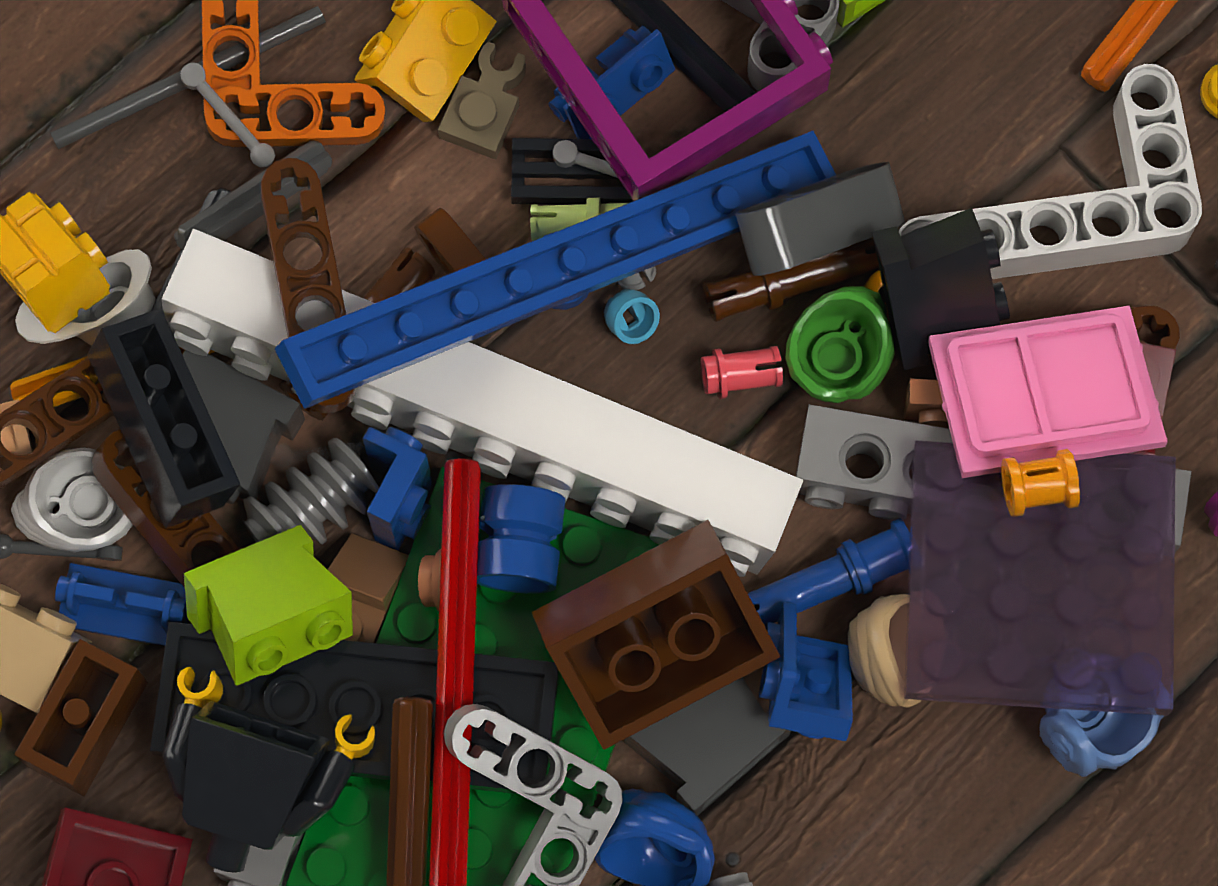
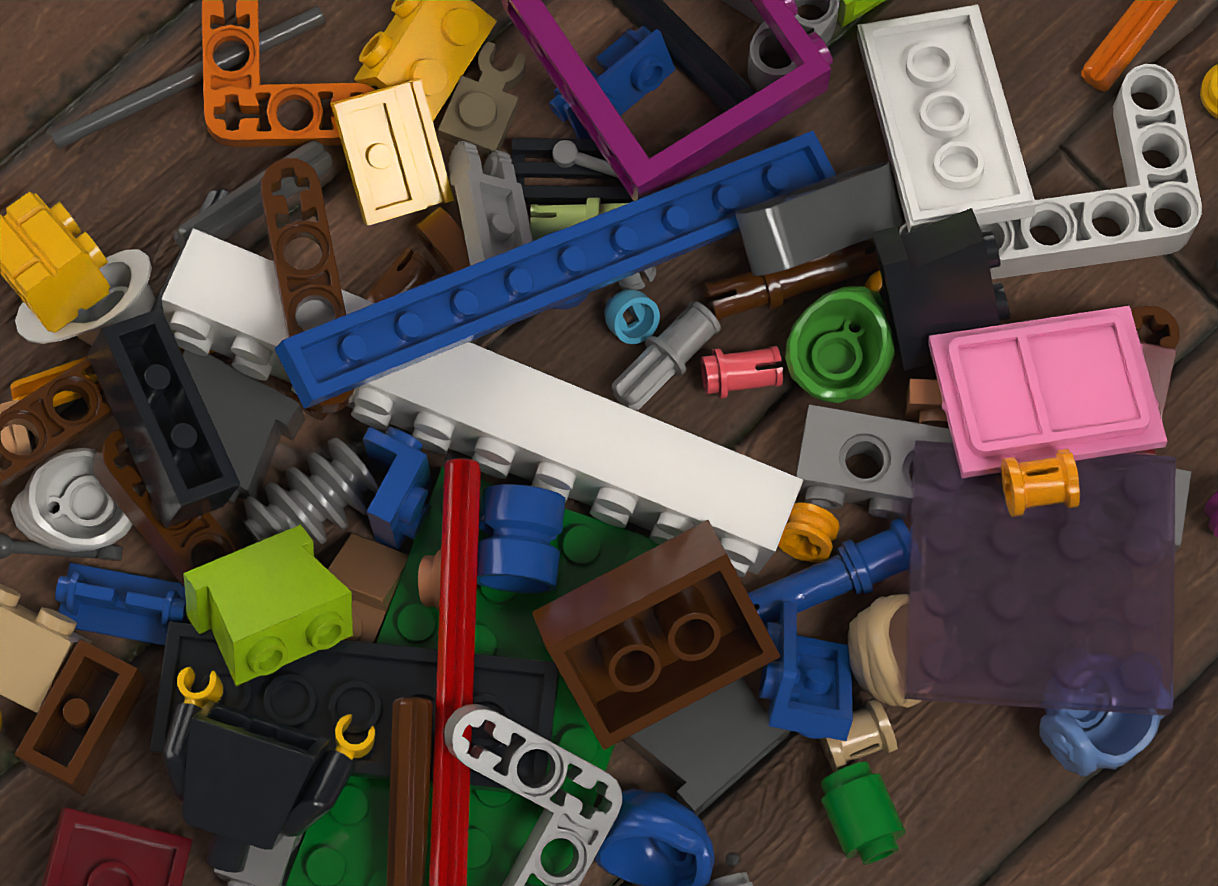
light grey hinge [180,62,275,167] -> none
none -> plate [331,78,454,226]
none -> light grey hinge [448,141,533,266]
none -> light grey axle [611,301,721,411]
none -> light orange bush [778,502,840,563]
none -> tan bush [819,697,898,772]
none -> green brick [820,762,906,865]
none -> white tile [857,5,1036,232]

